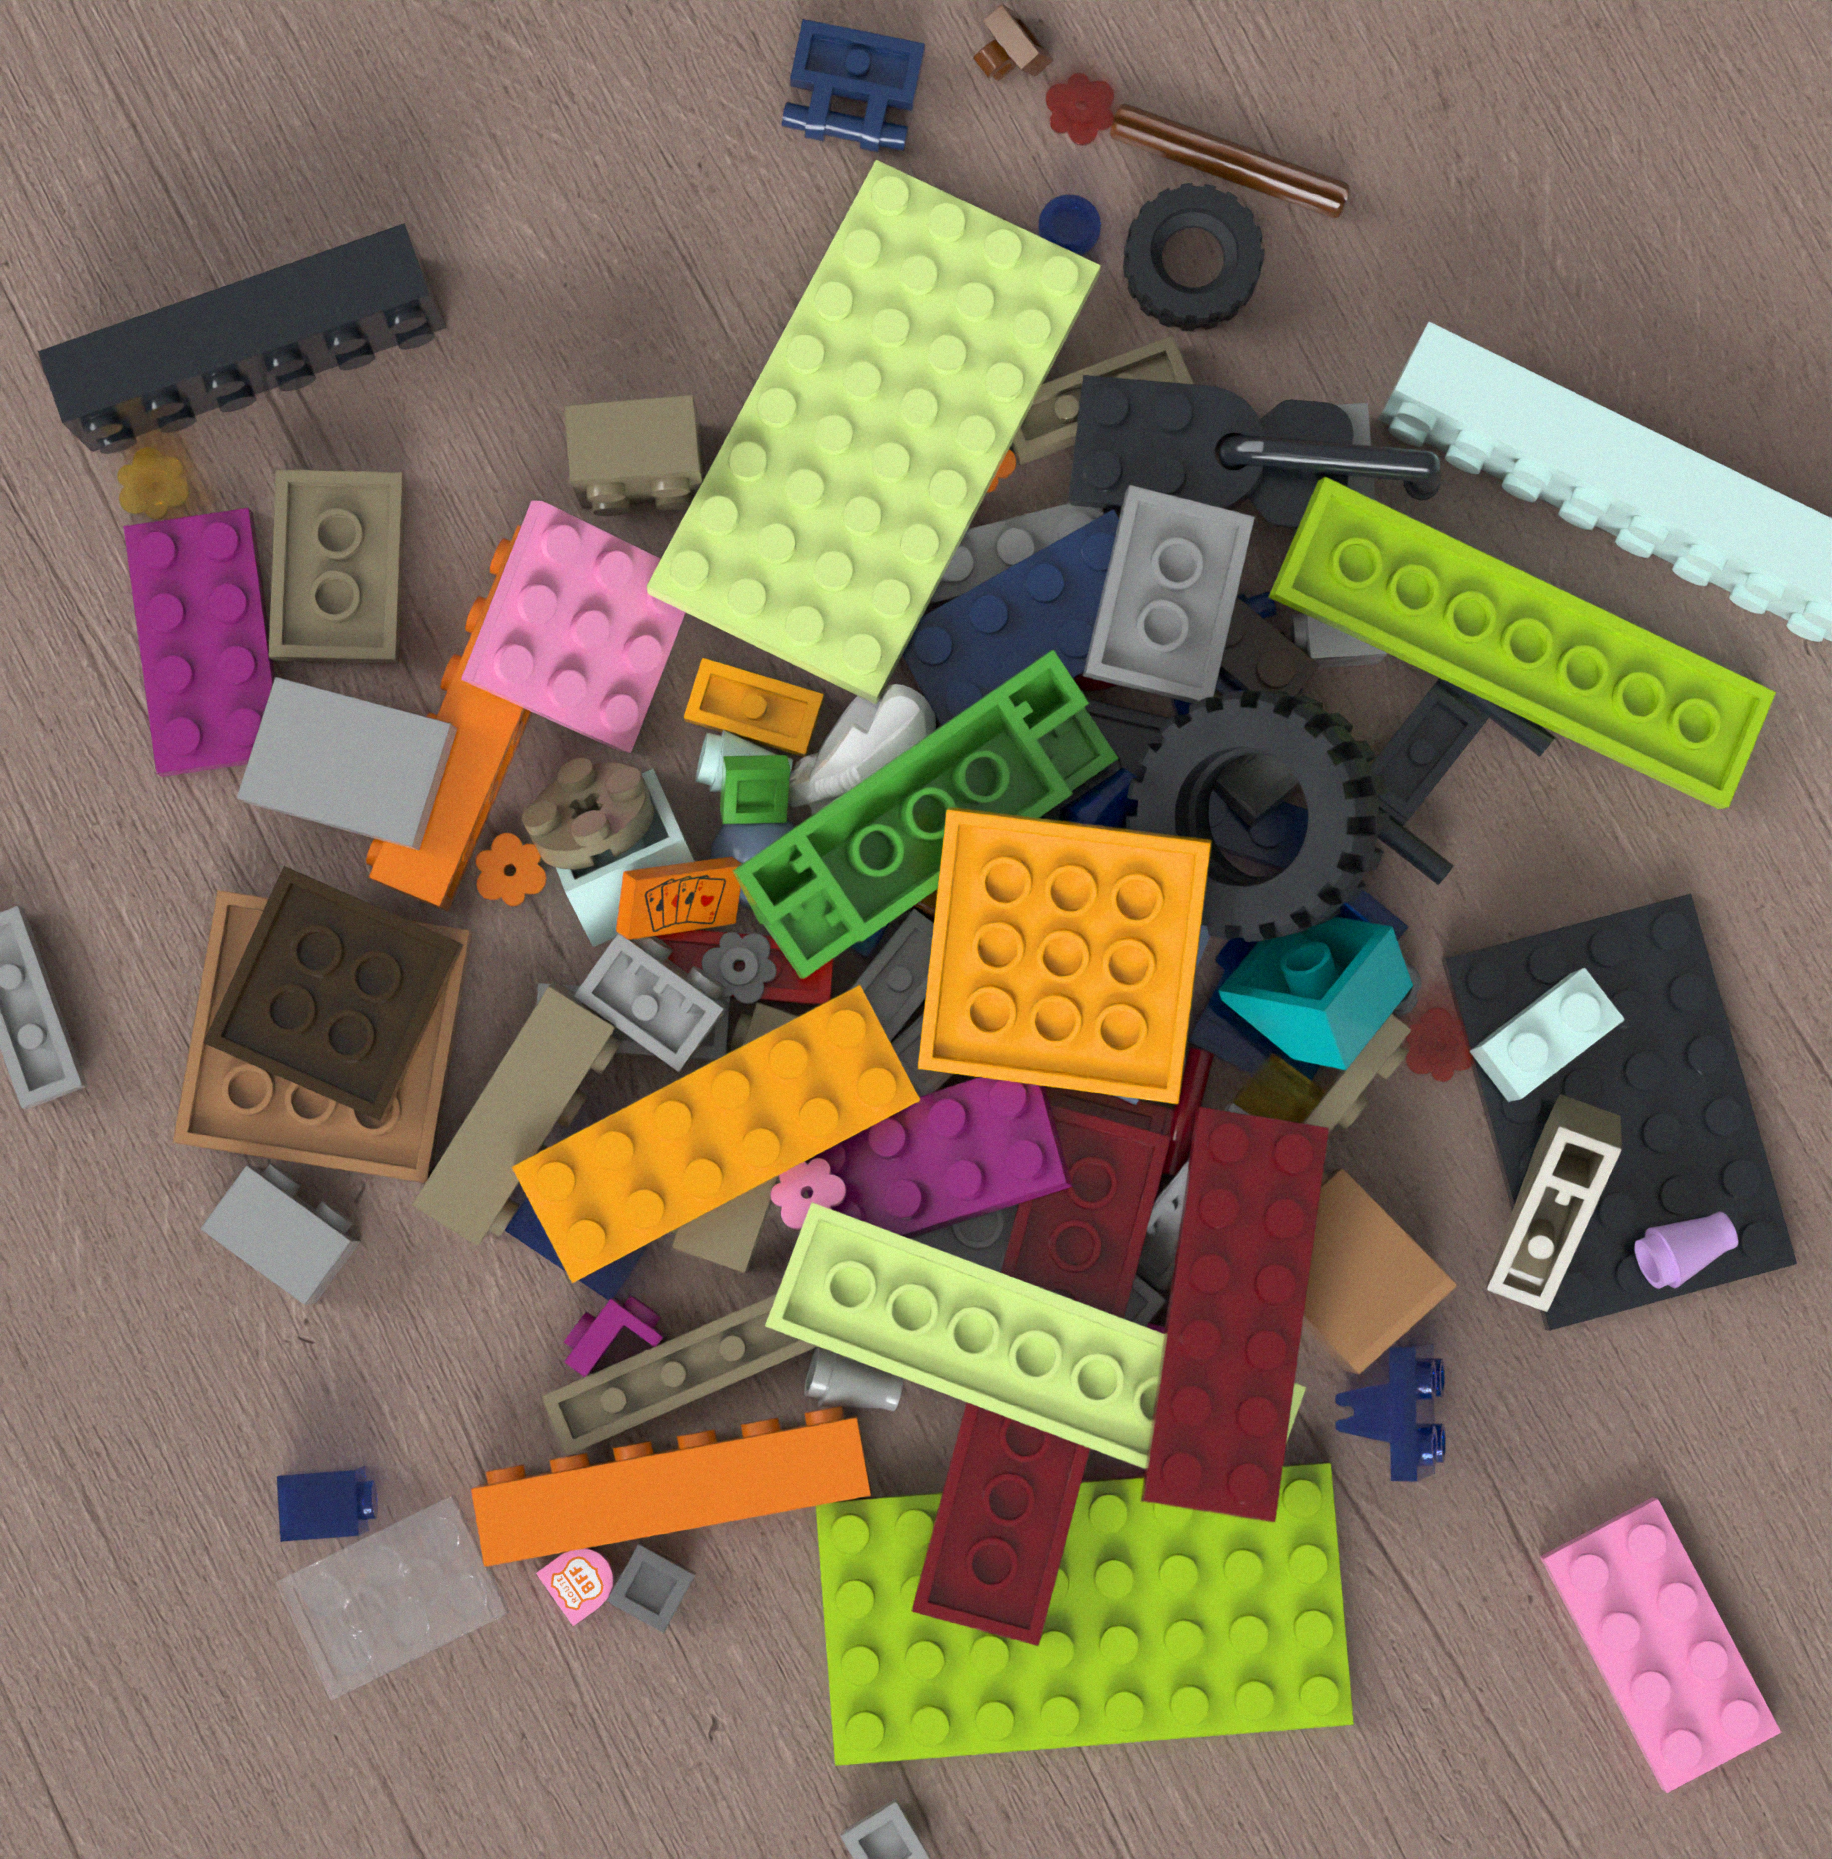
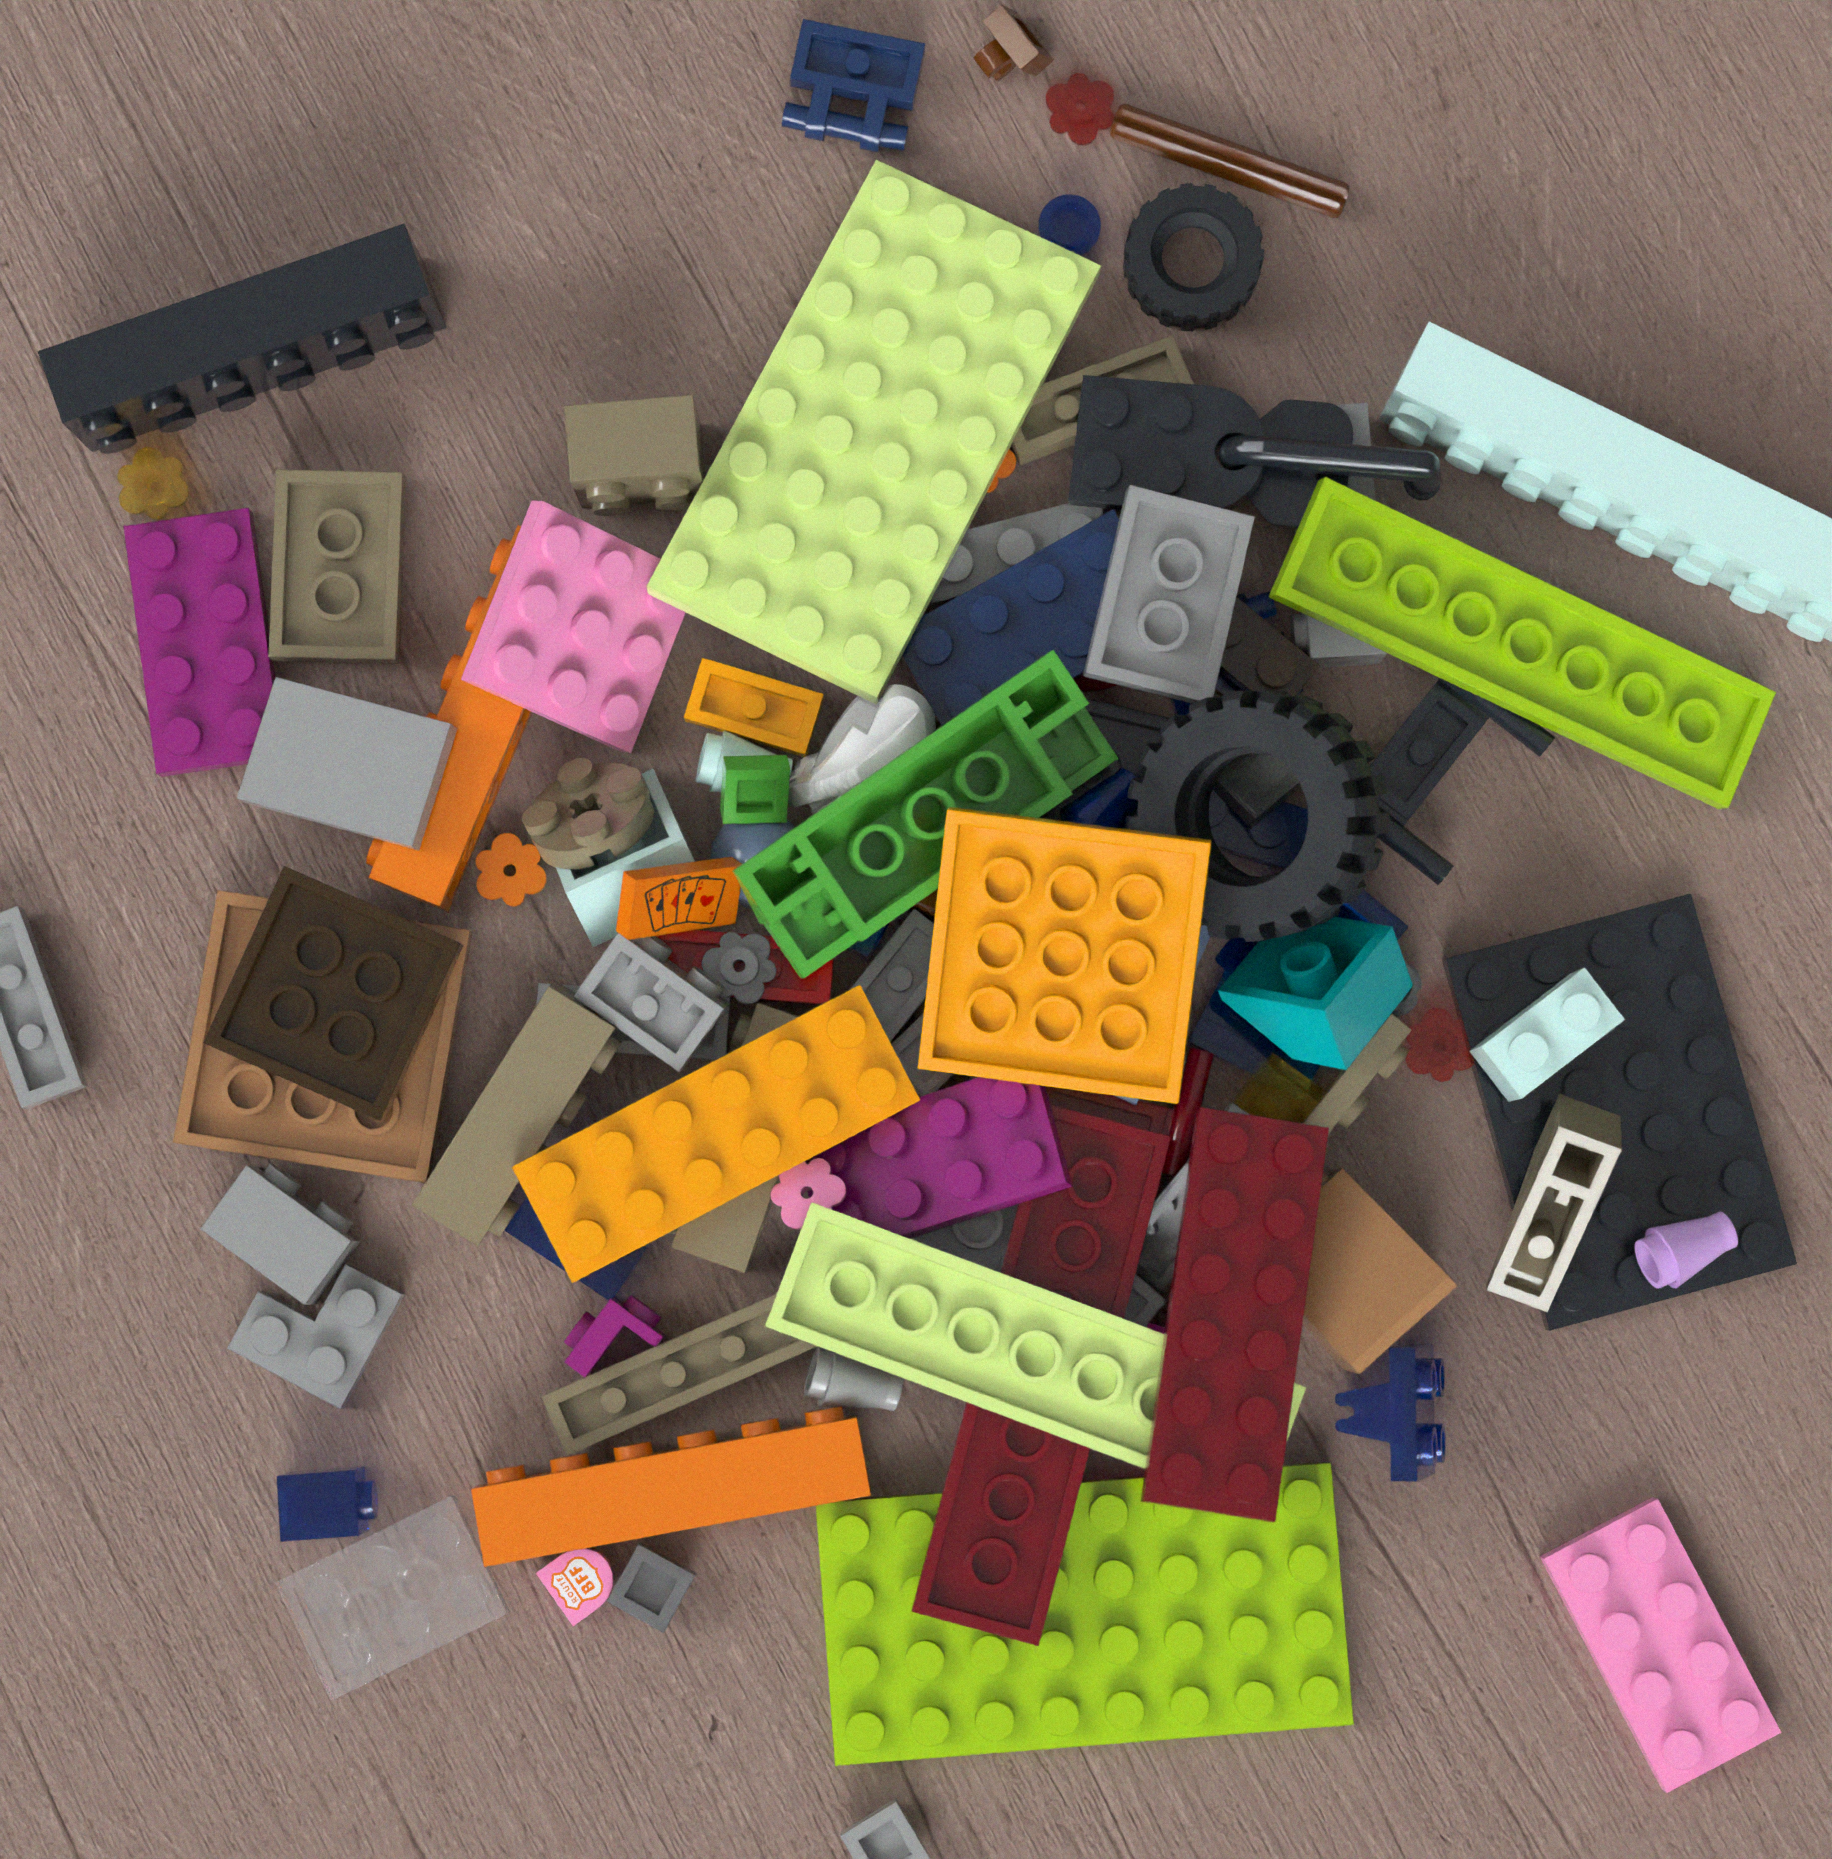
none -> light grey plate [227,1264,405,1409]

